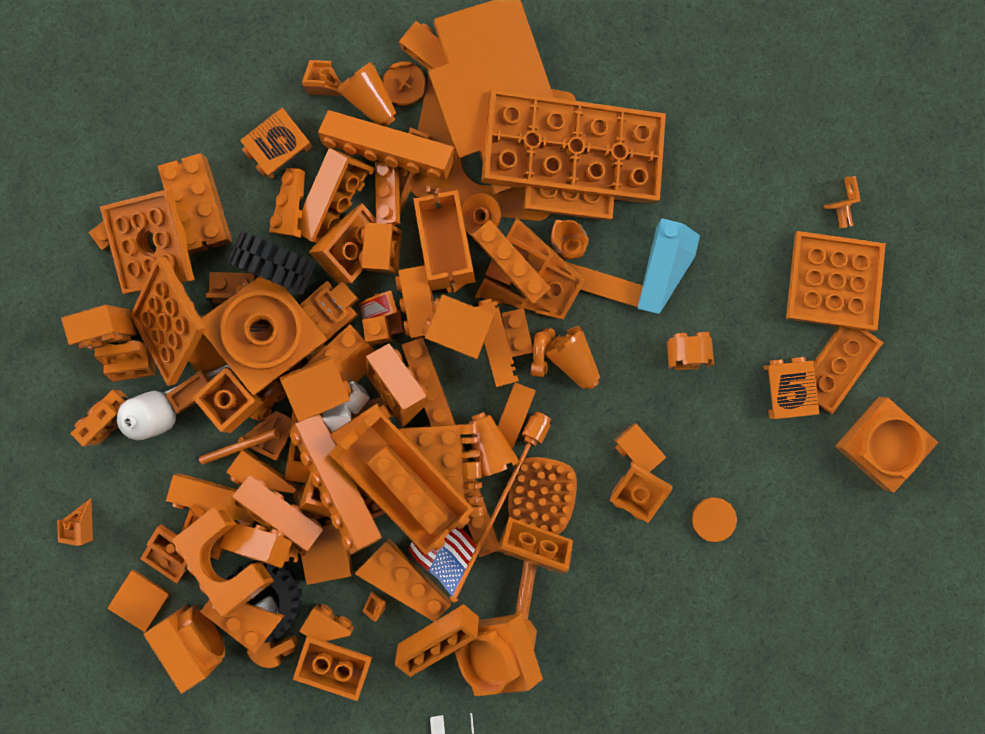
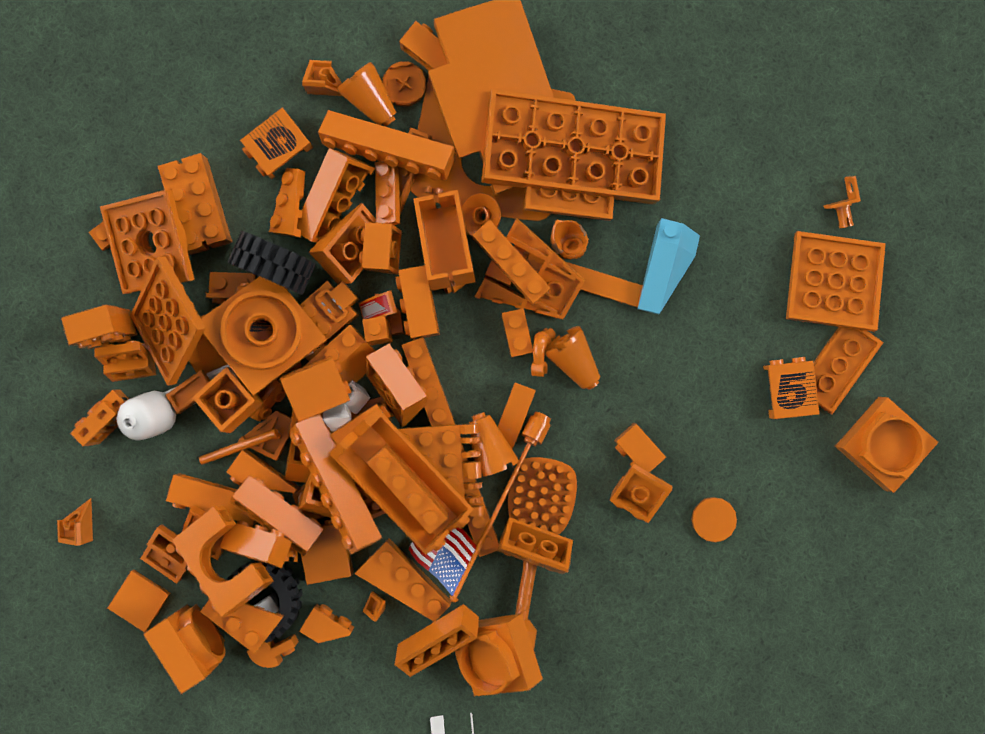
orange slope [293,636,372,701] -> none
orange brick [423,294,495,359] -> none
orange door [475,299,518,387] -> none
orange brick [667,332,714,370] -> none

